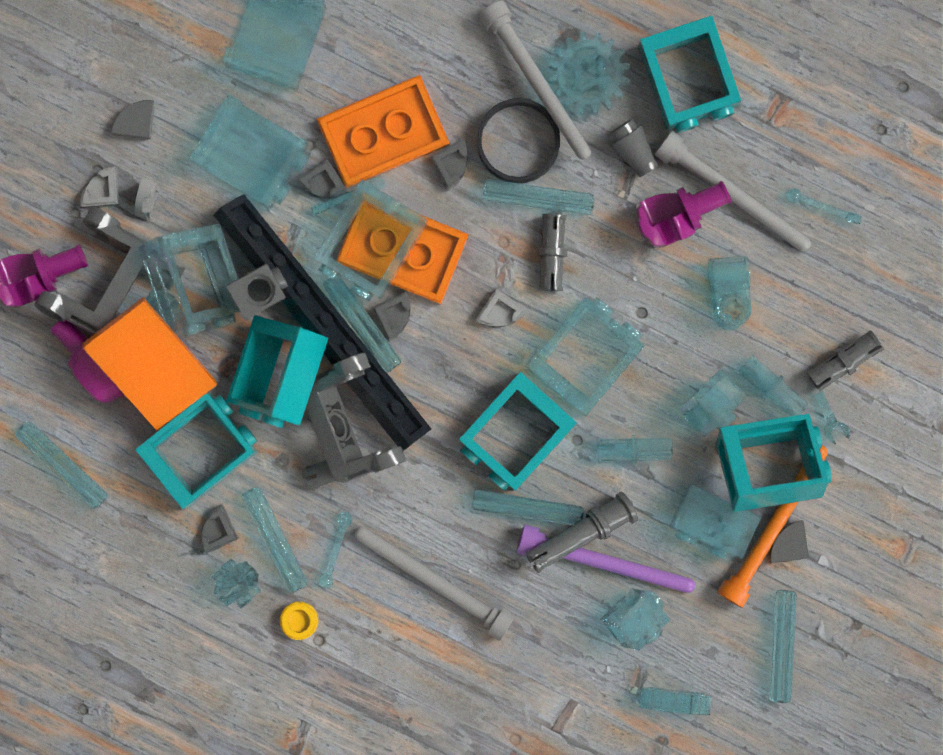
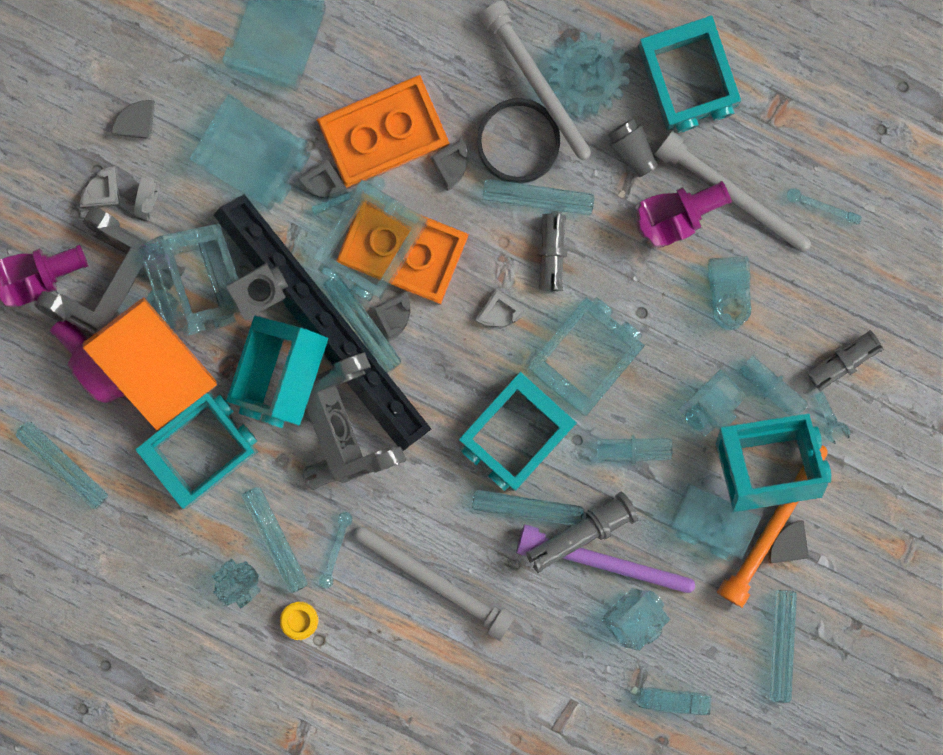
dark grey tile [200,504,239,555] -> none

